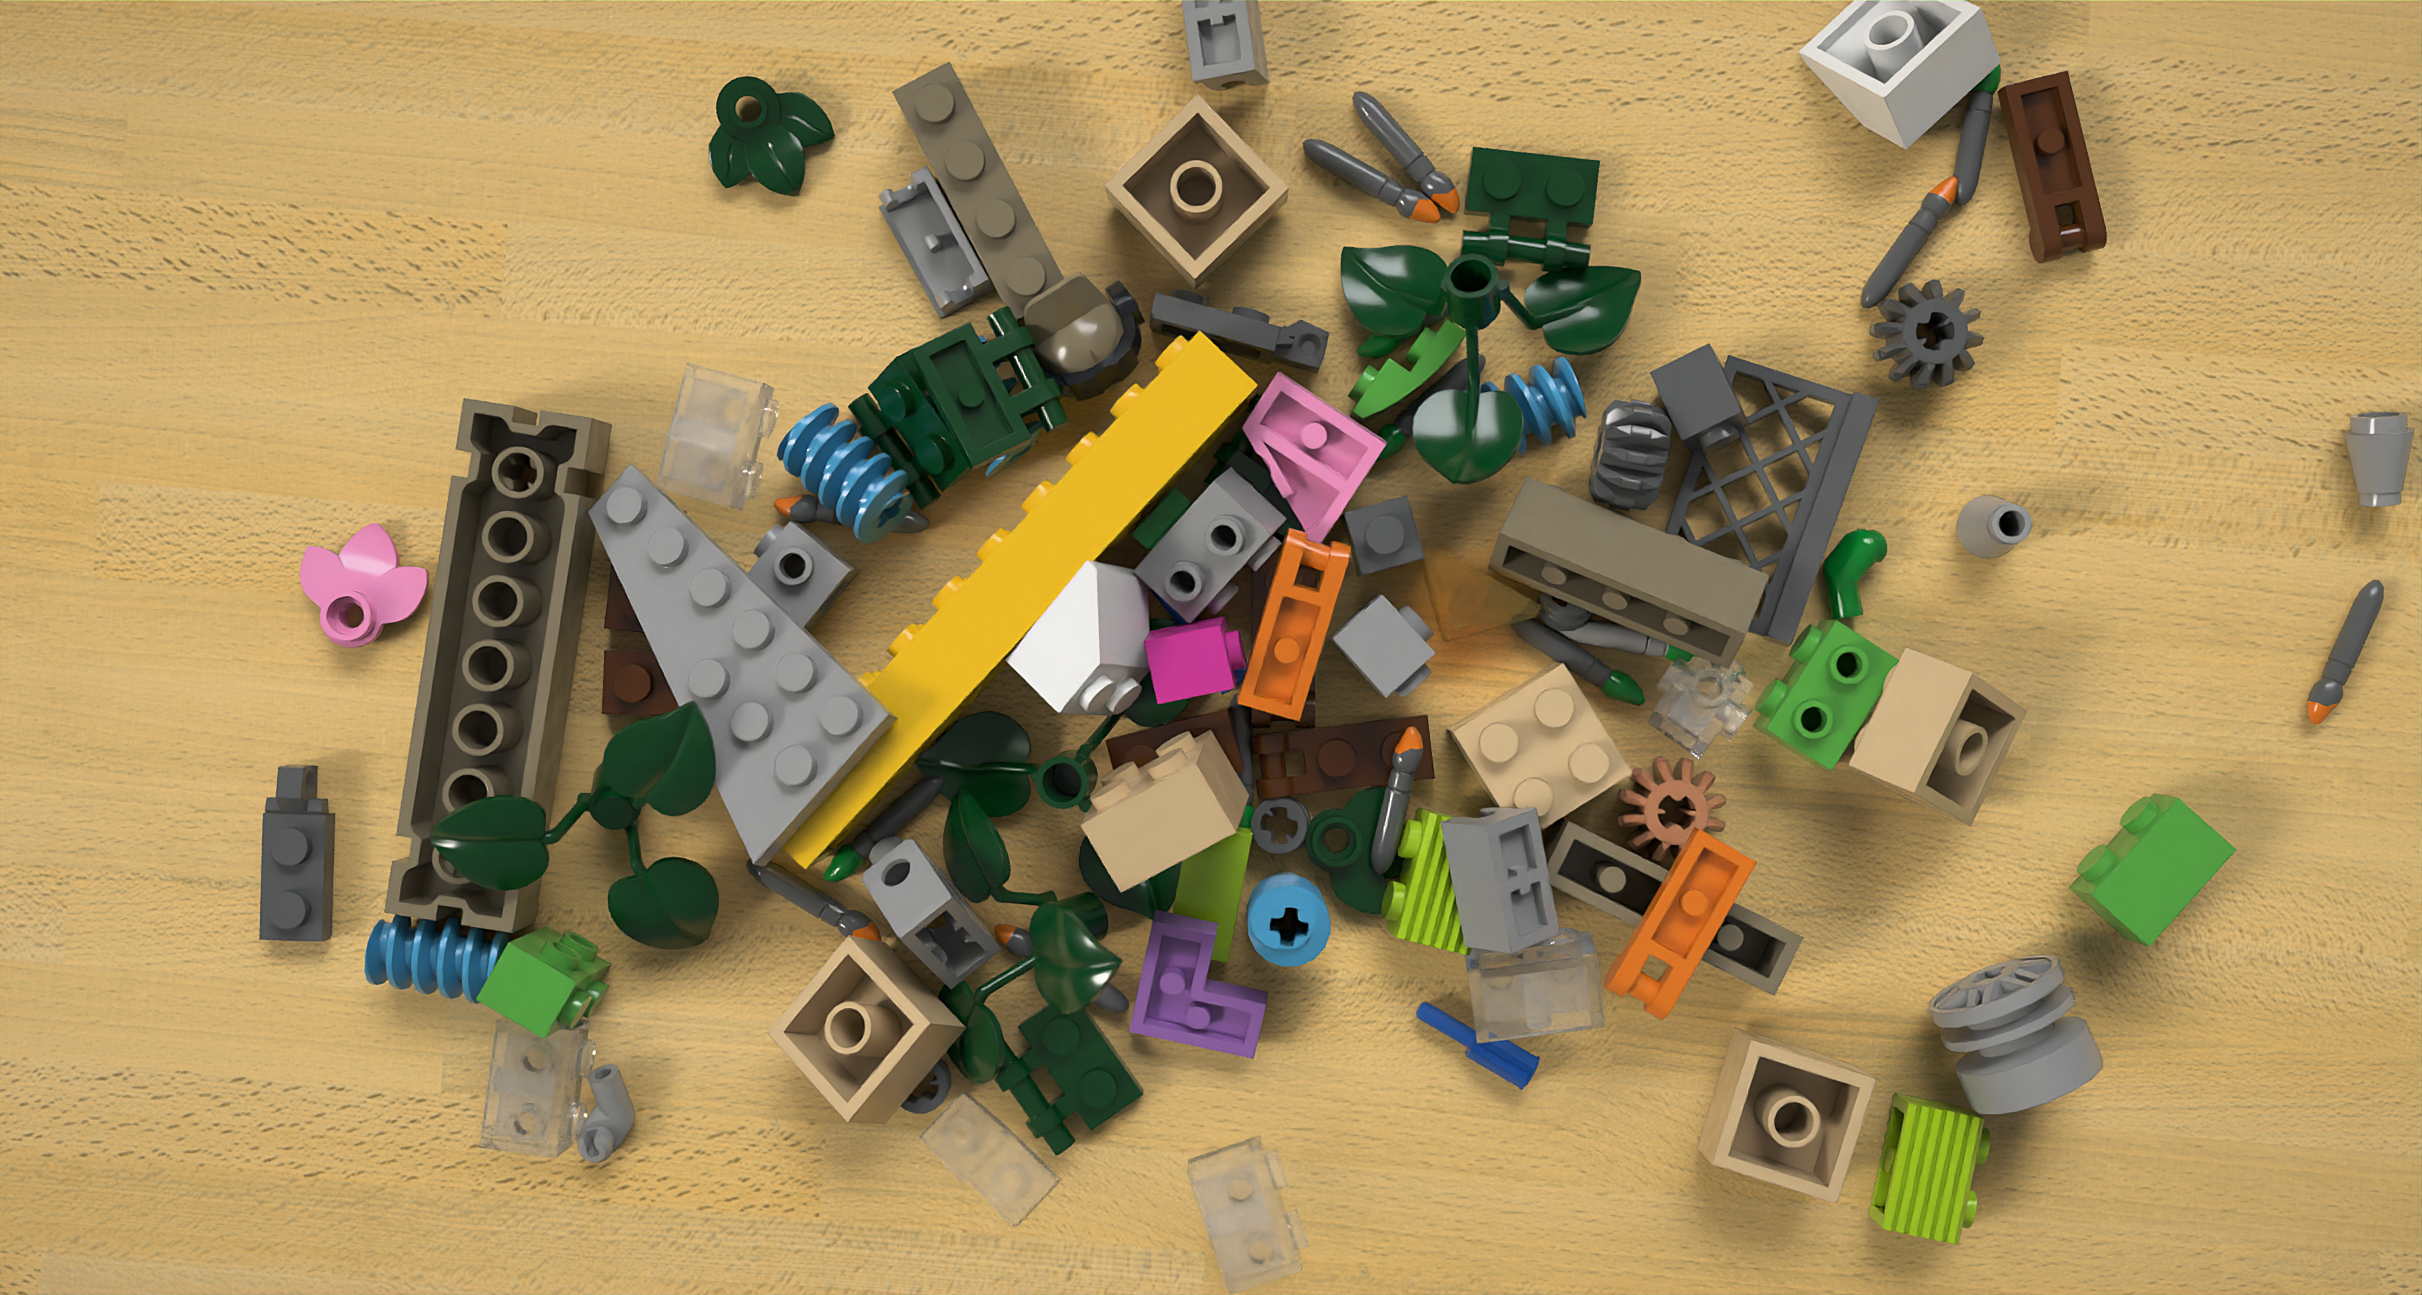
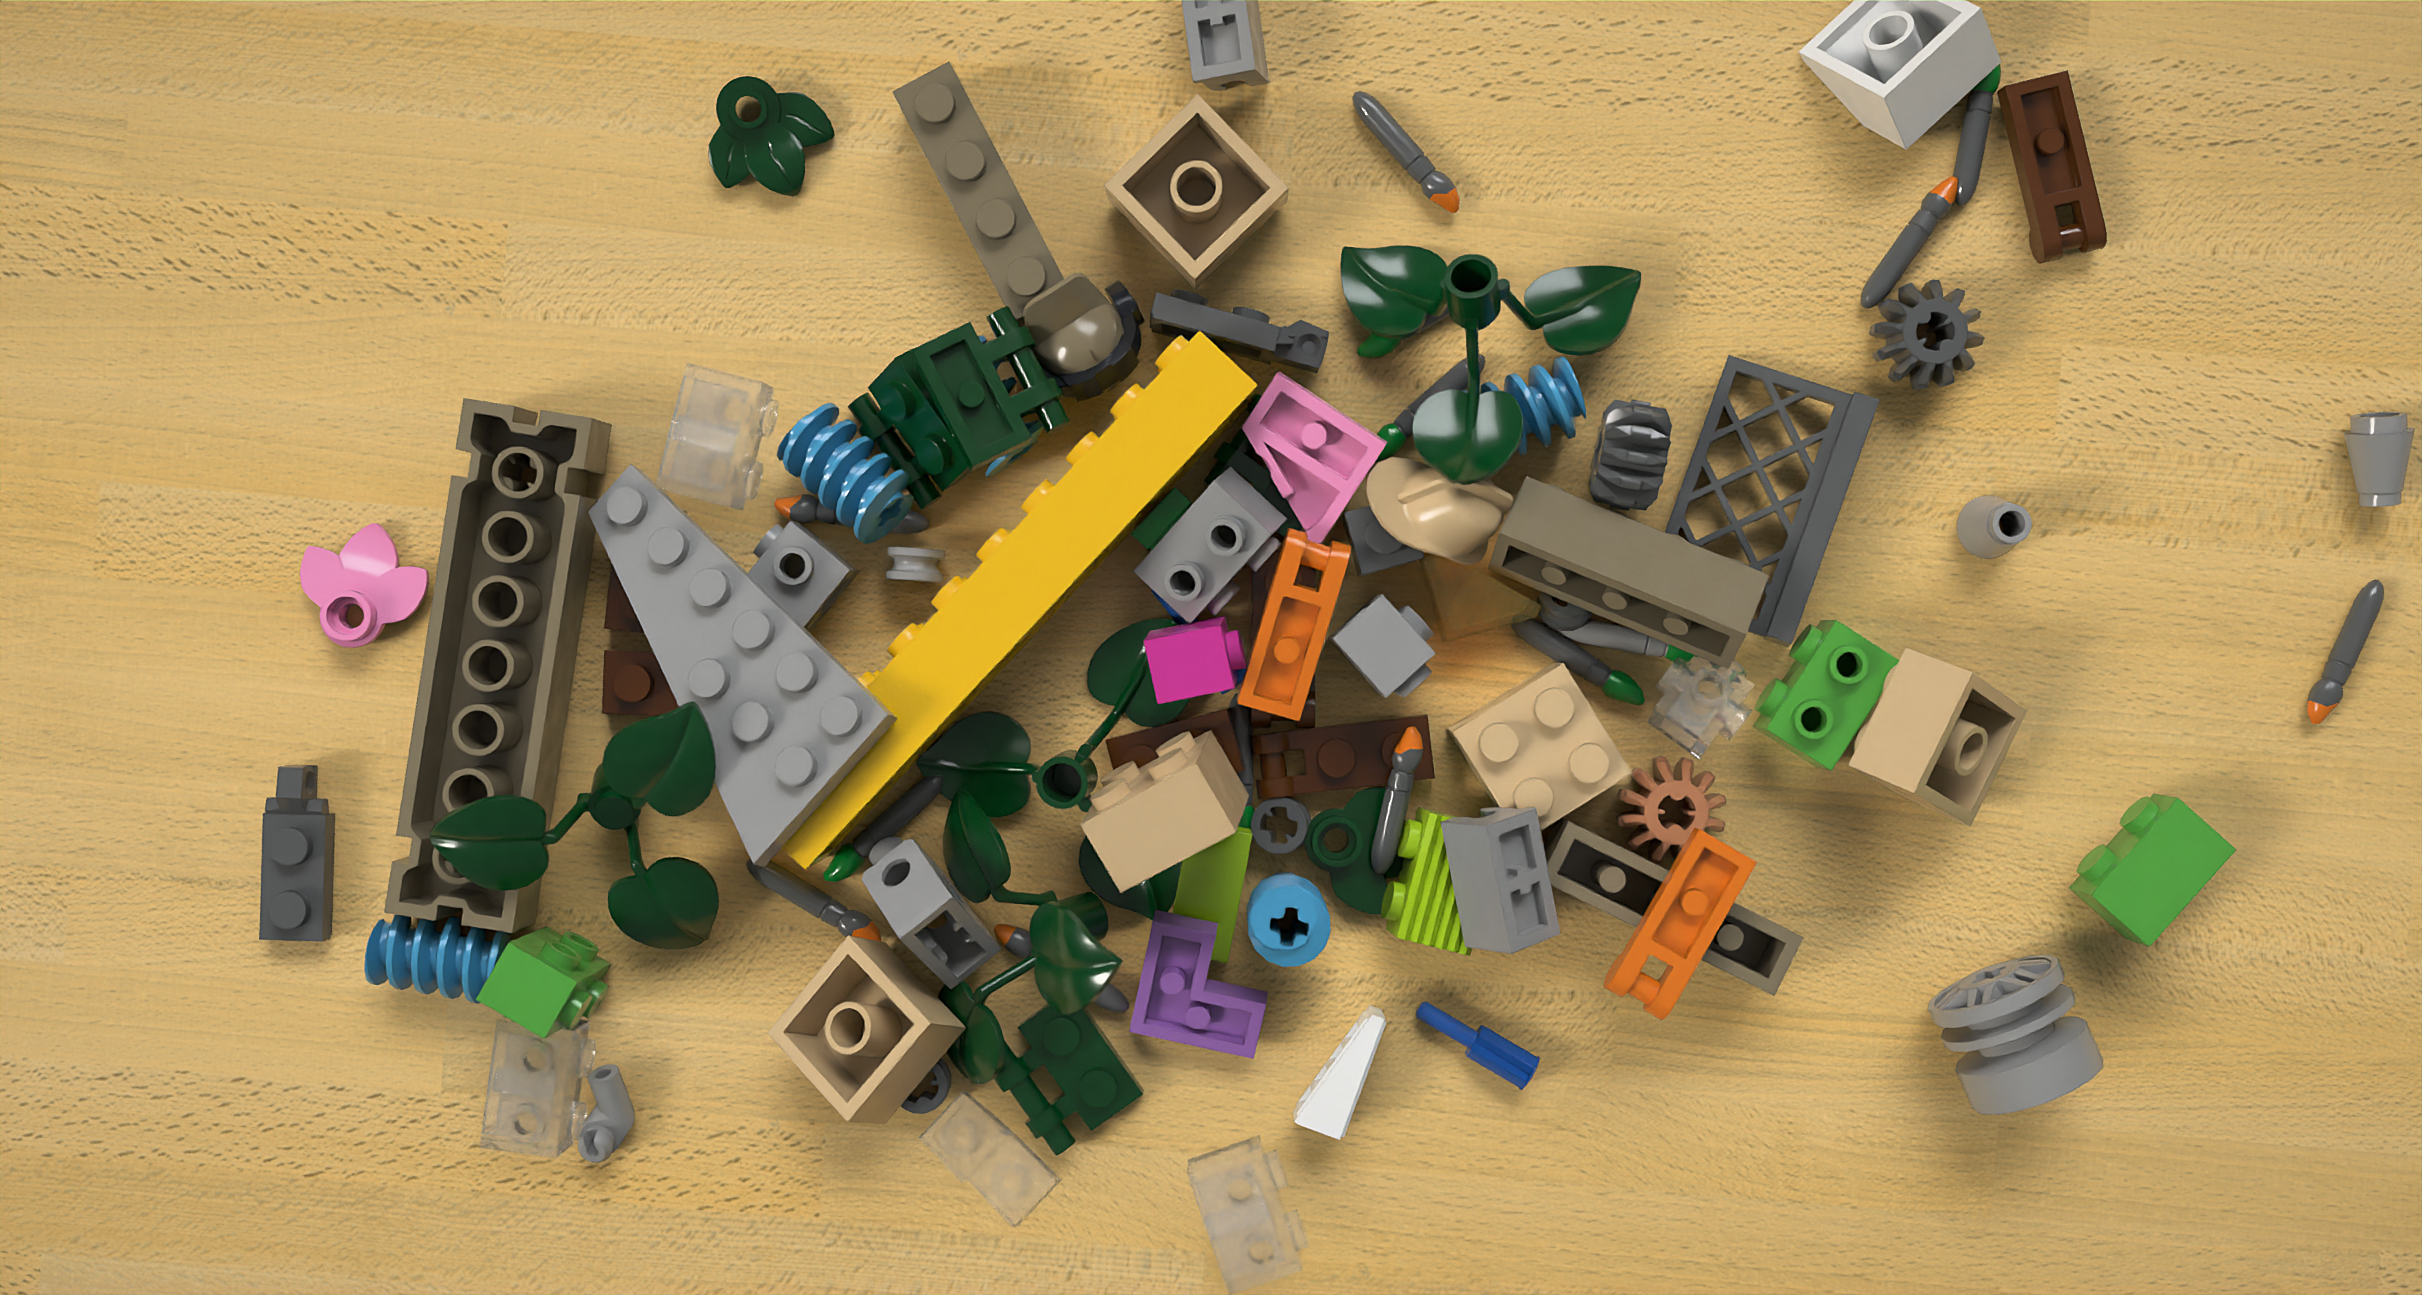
light grey hinge [879,165,996,319] -> none
white slope [1006,560,1150,716] -> none
dark grey piece [1303,139,1441,224] -> none
bright green slope [1348,319,1466,424] -> none
dark green plate [1460,147,1600,273] -> none
clear brick [1464,928,1606,1044] -> none
dark grey brick [1650,343,1750,453] -> none
tan brick [1697,1027,1876,1204] -> none
green arm [1822,528,1888,620] -> none
lime brick [1869,1093,1990,1245] -> none
none -> light grey bush [886,547,945,582]
none -> white slope [1293,1005,1386,1140]
none -> tan piece [1366,457,1513,566]

